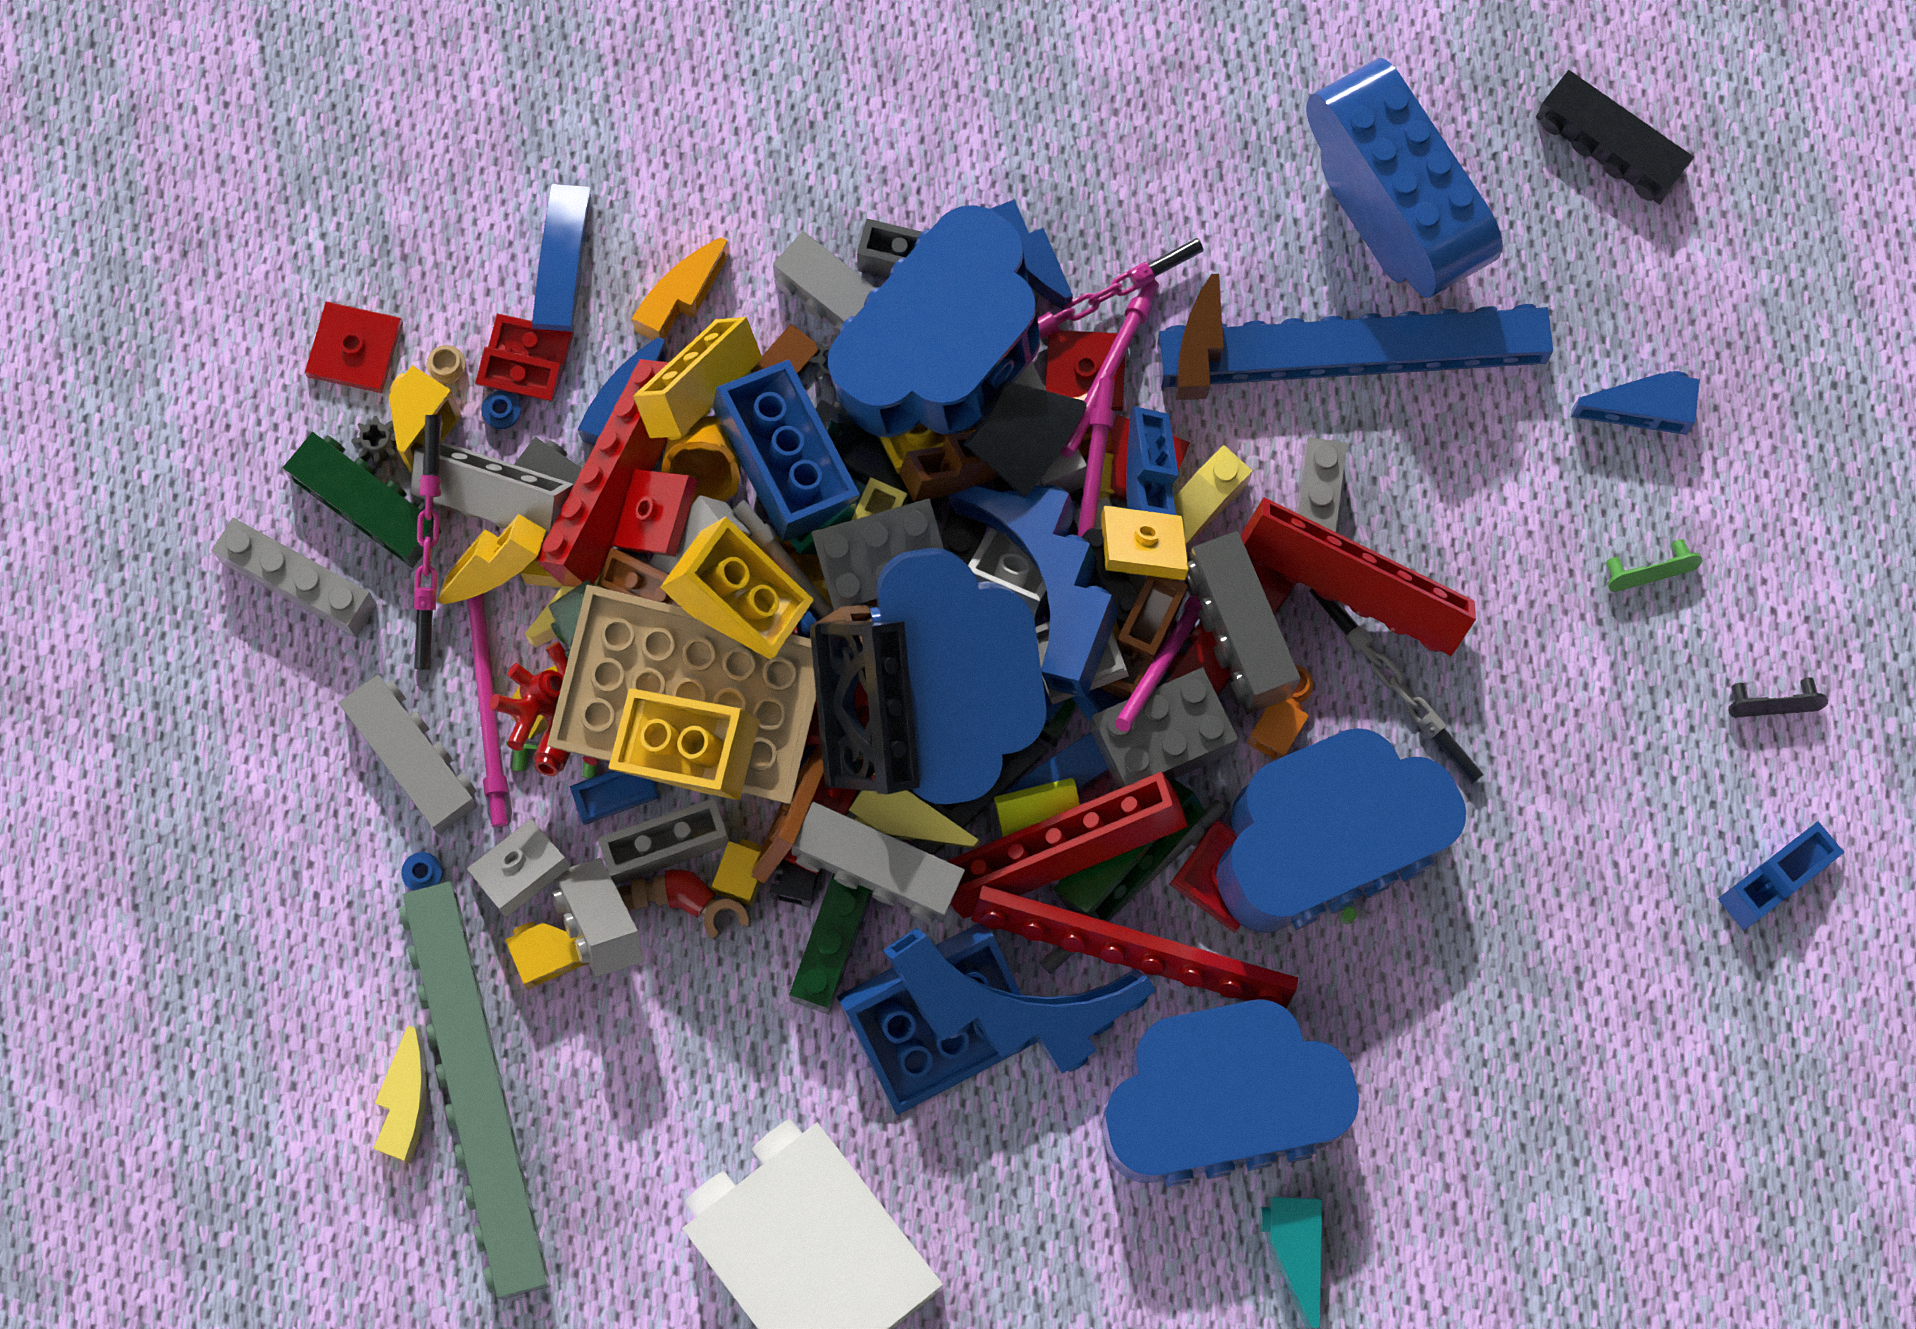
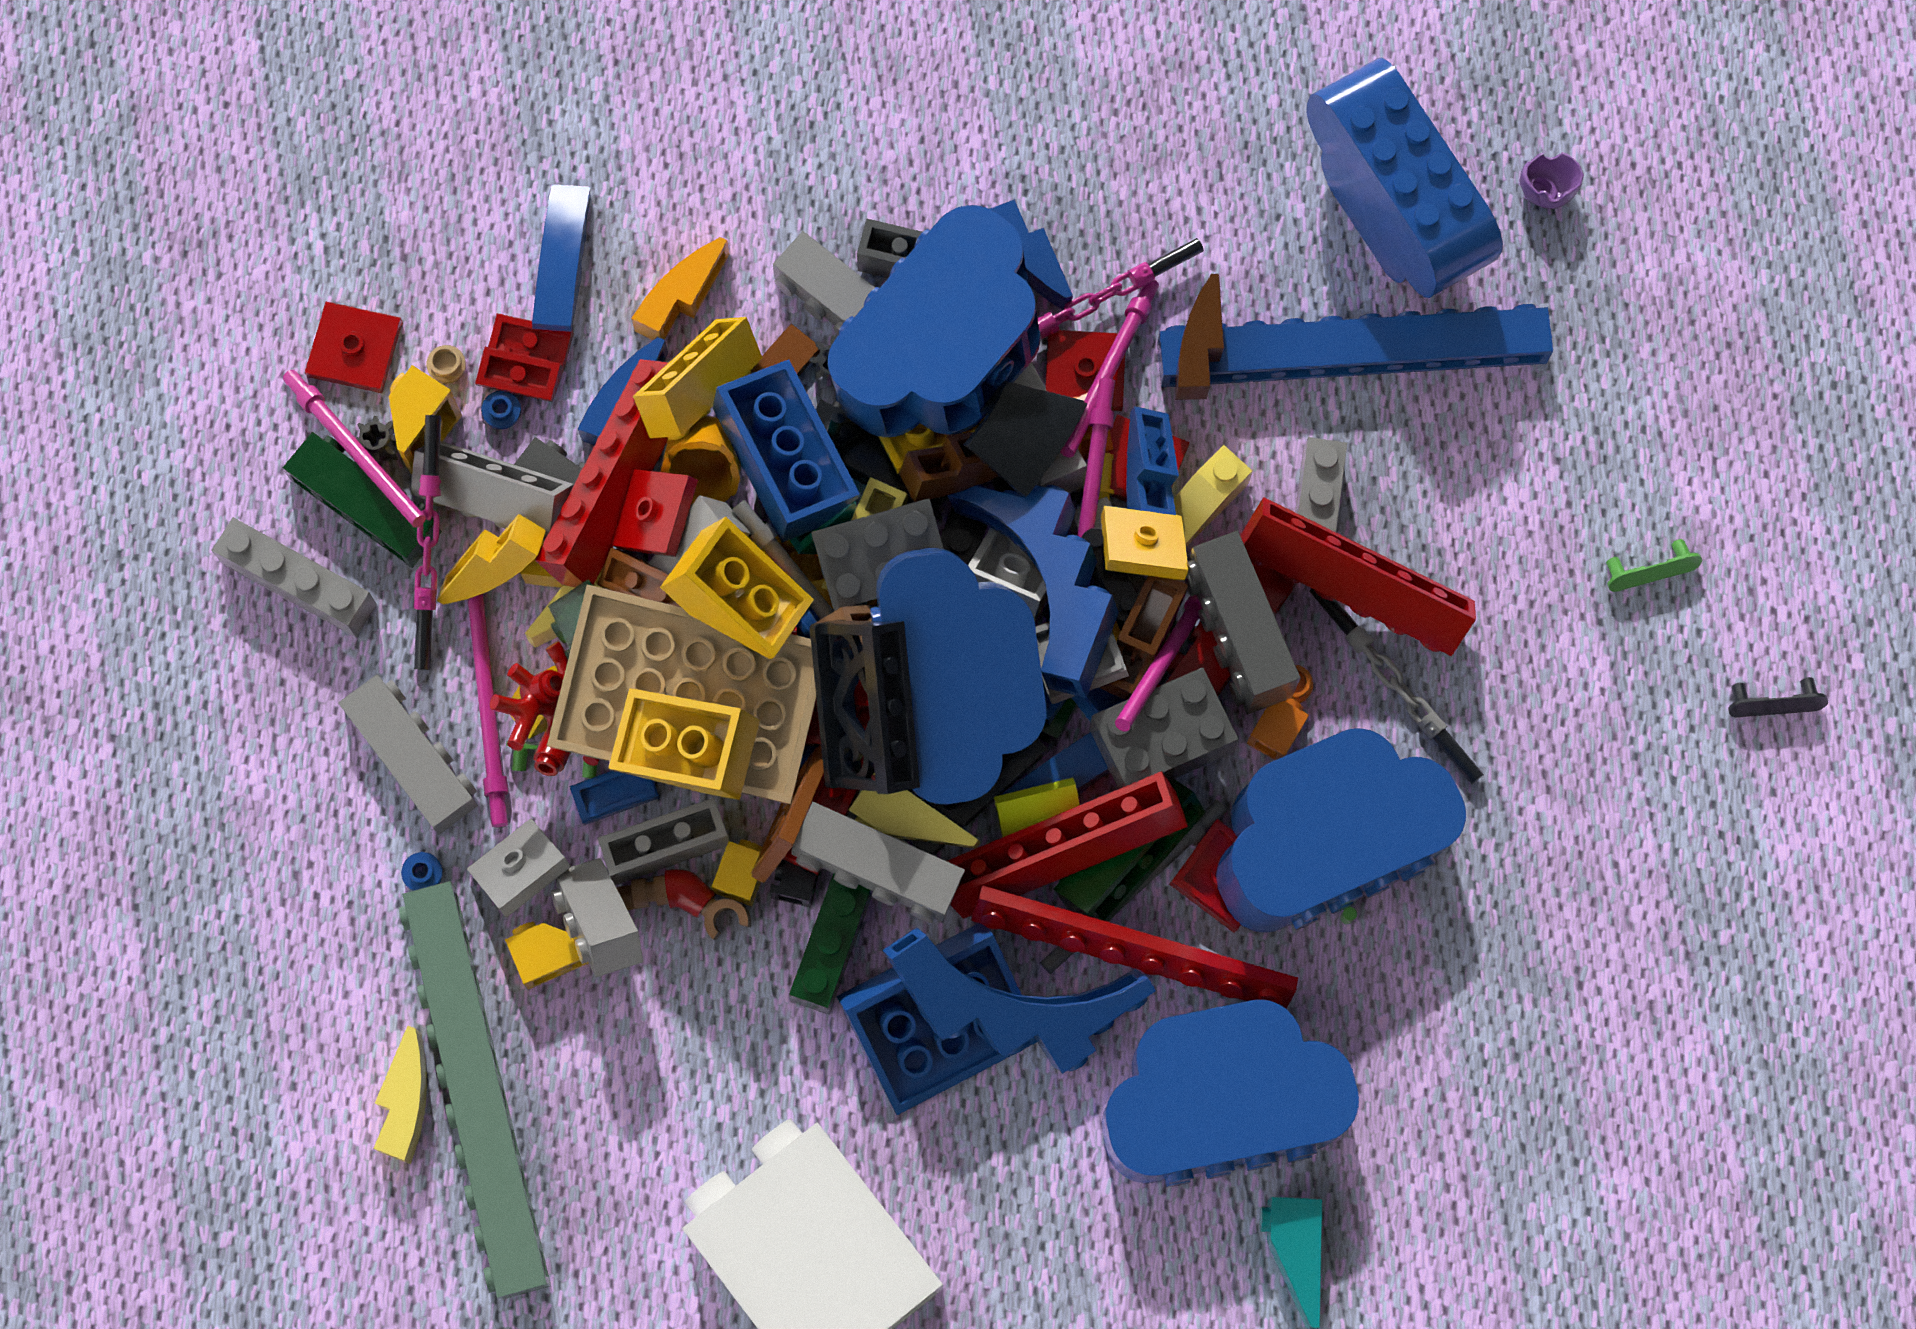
black brick [1536,70,1694,205] -> none
blue slope [1570,371,1700,435] -> none
blue slope [1717,821,1845,931] -> none
none -> dark pink bar [283,369,426,528]
none -> medium lavender hair [1519,152,1584,209]

